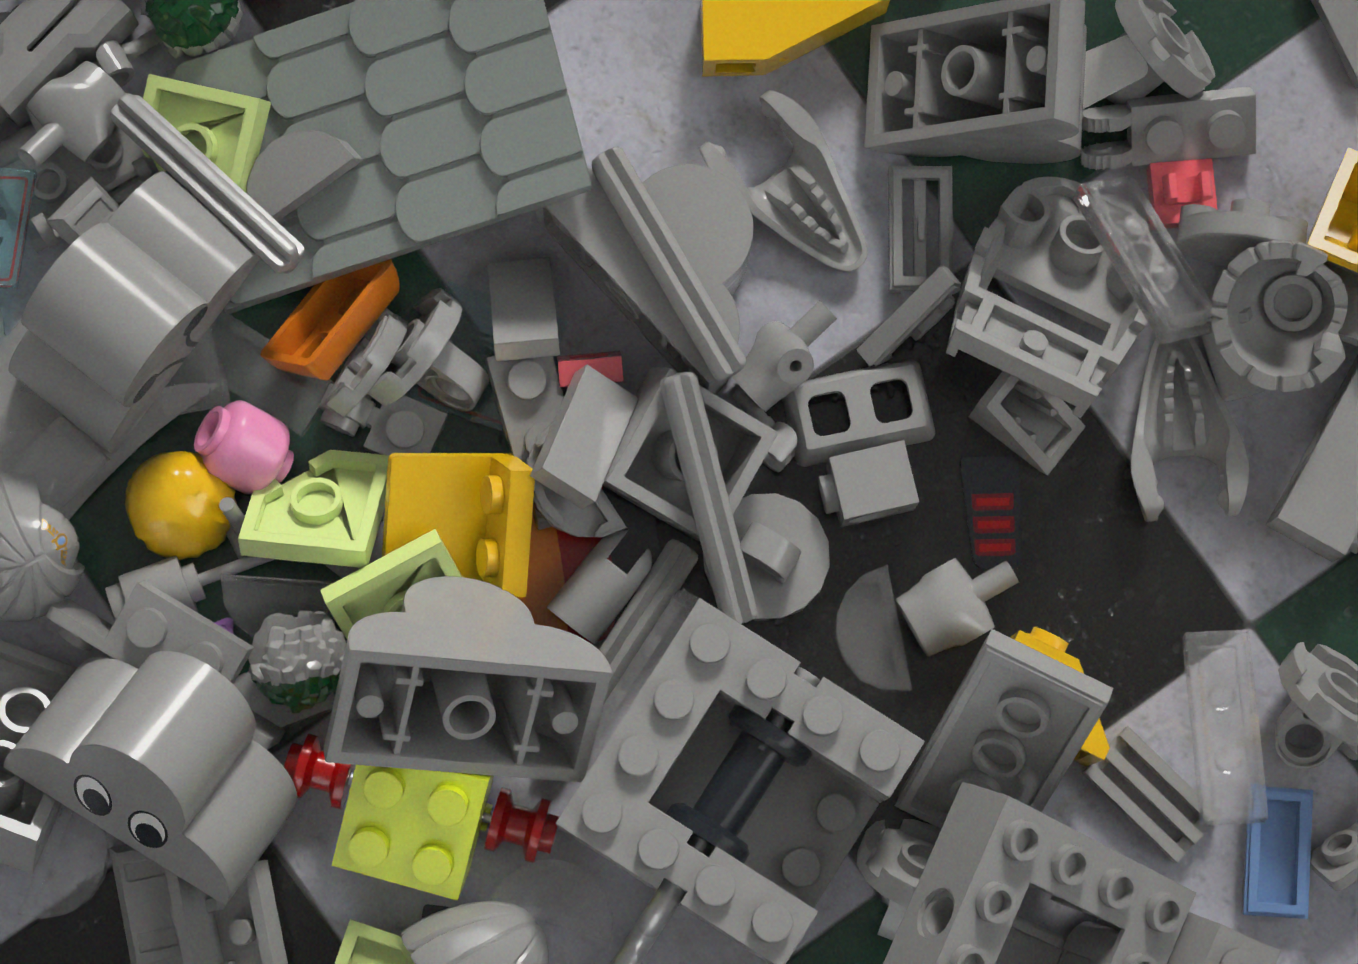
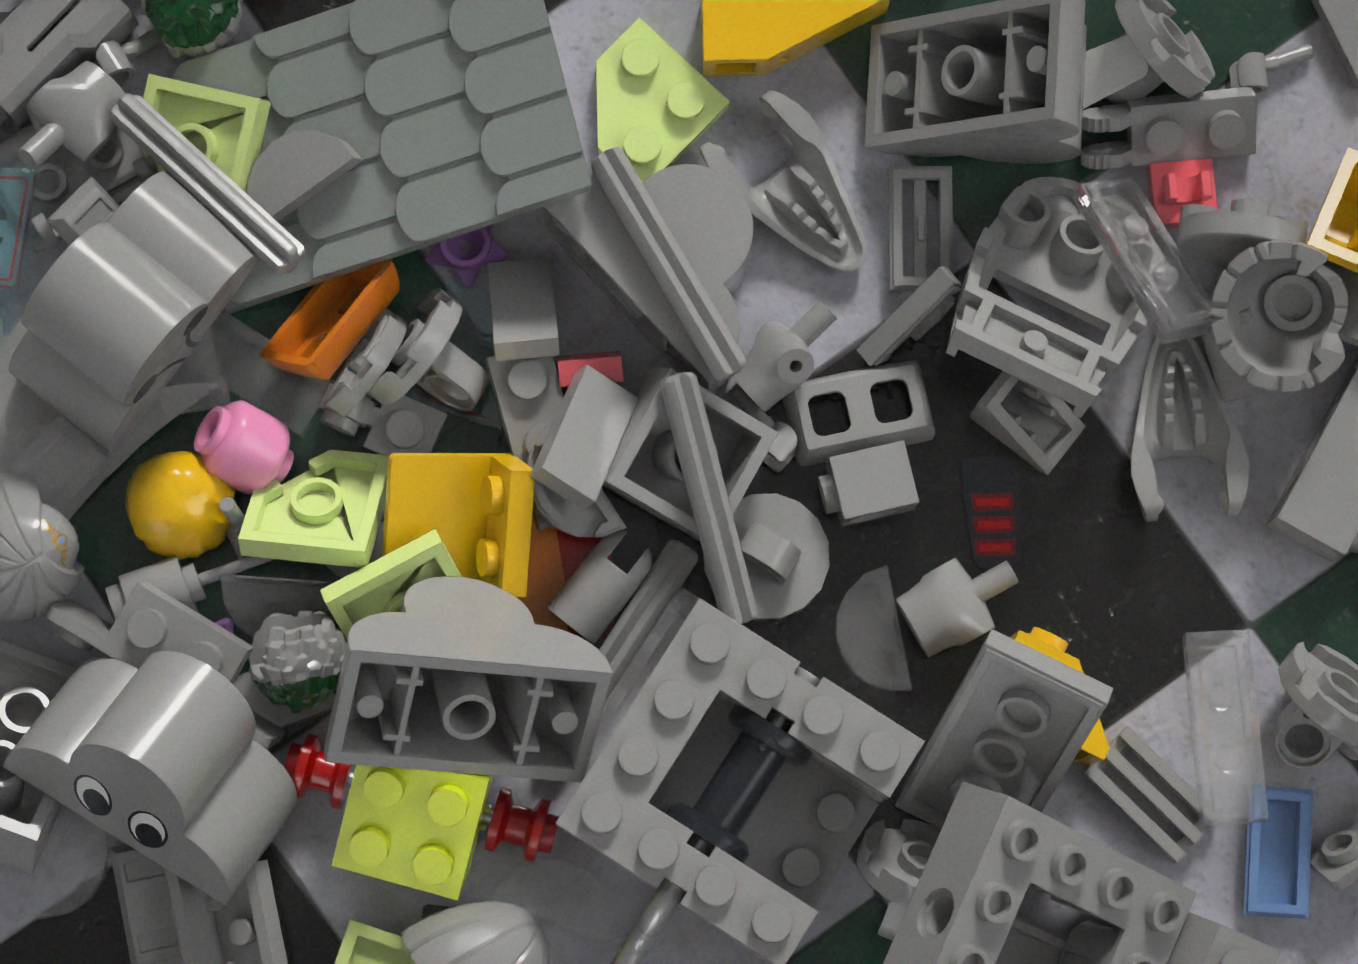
none -> medium lavender plate [425,225,507,288]
none -> yellowish green plate [596,17,730,182]
none -> light grey hand [1229,44,1314,93]

